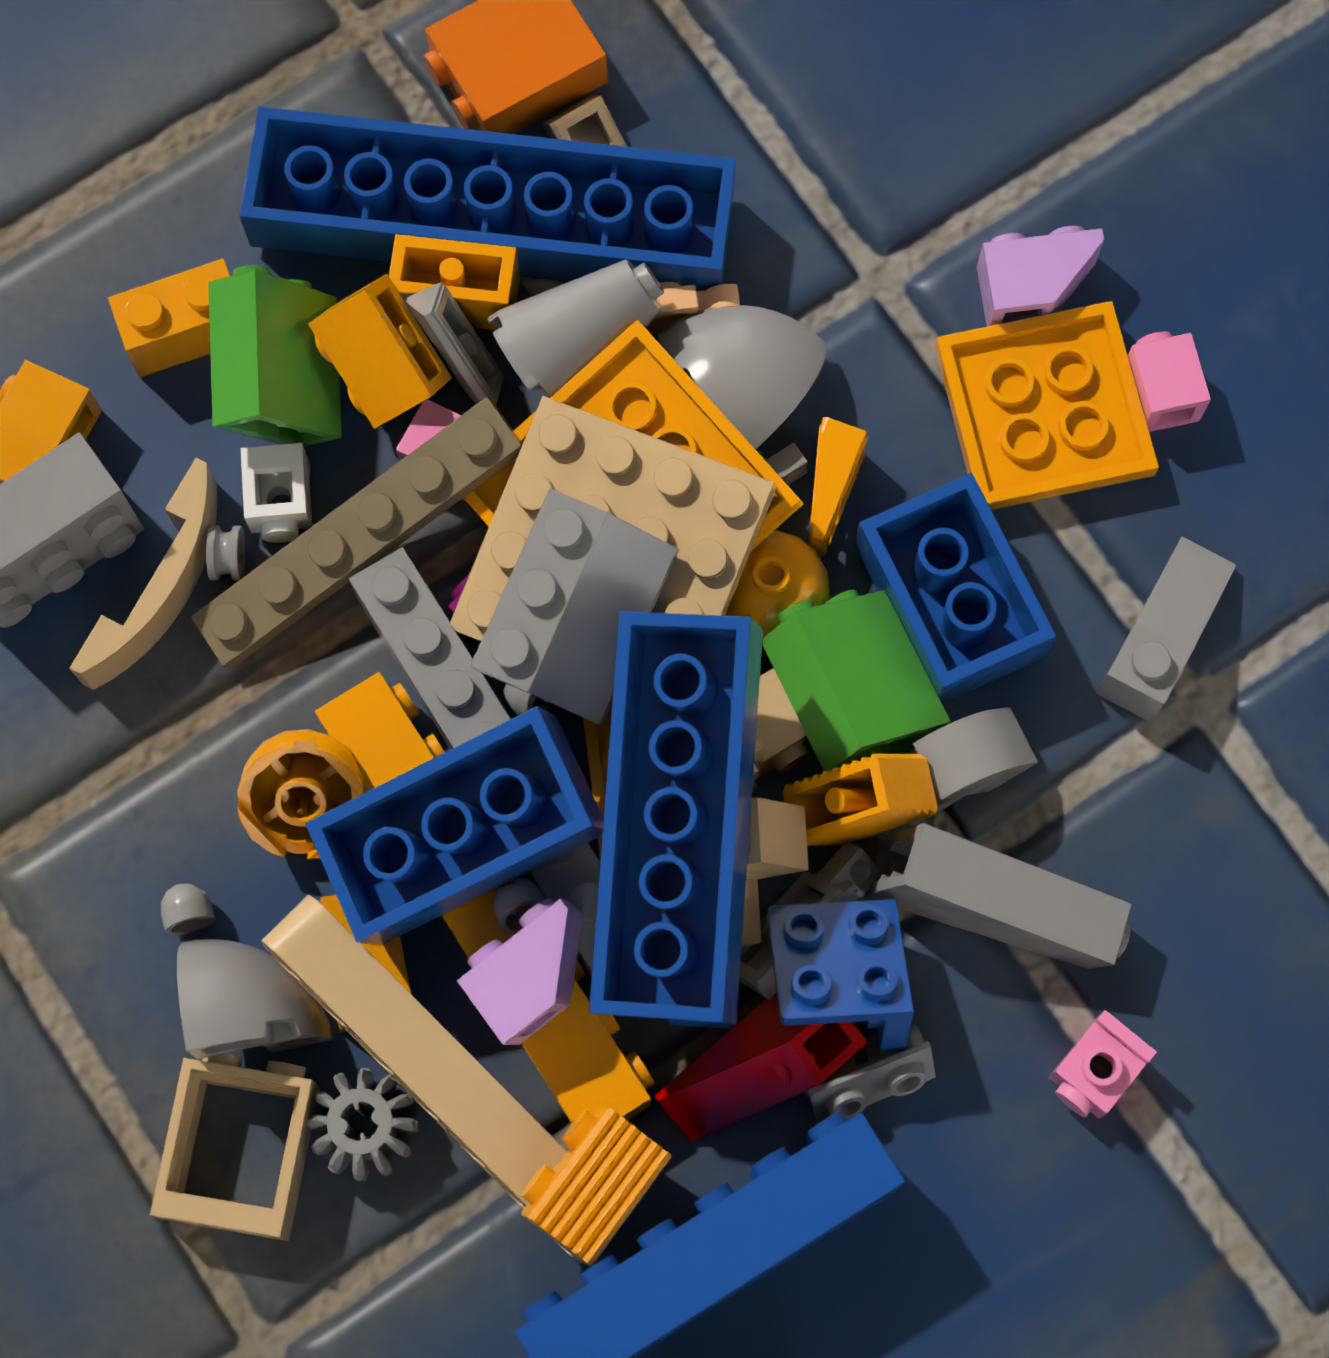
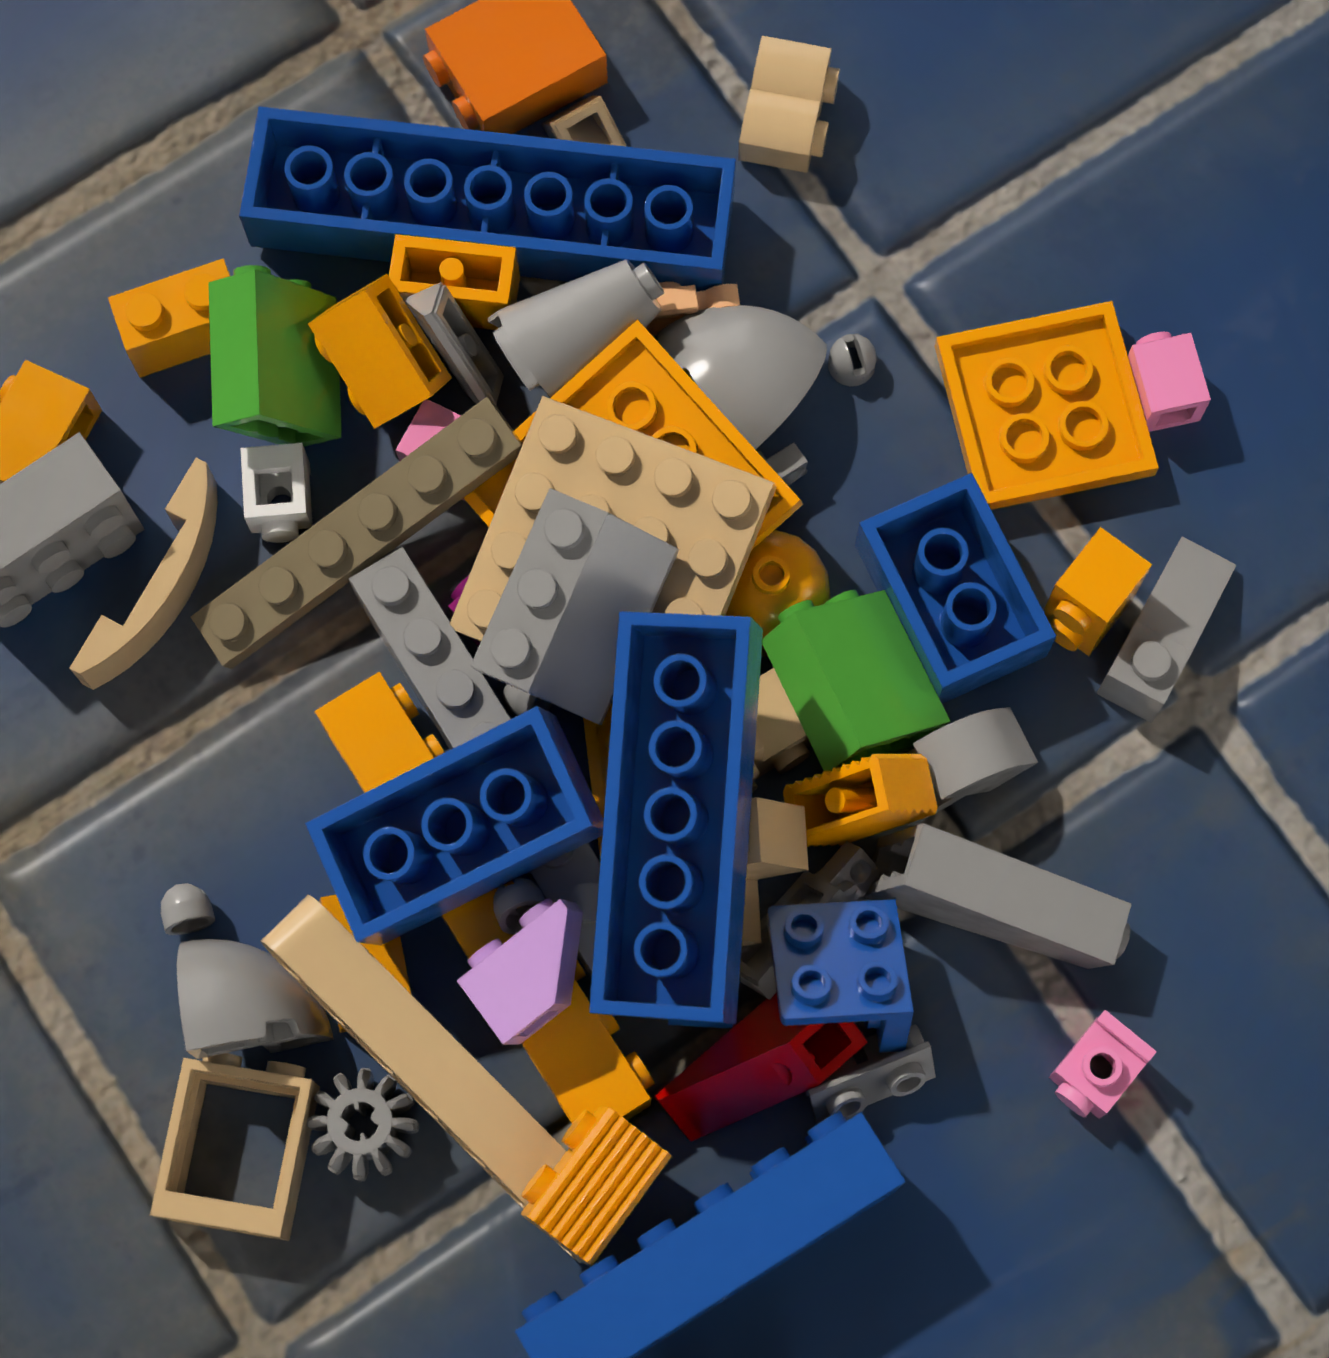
light grey bush [206,525,246,581] -> none
light orange cylinder [237,729,365,859] -> none
light orange slope [809,417,868,559] -> none
lavender slope [977,226,1104,326] -> none
none -> tan brick [738,36,840,173]
none -> light grey hinge [828,334,877,386]
none -> light orange brick [1043,527,1152,656]

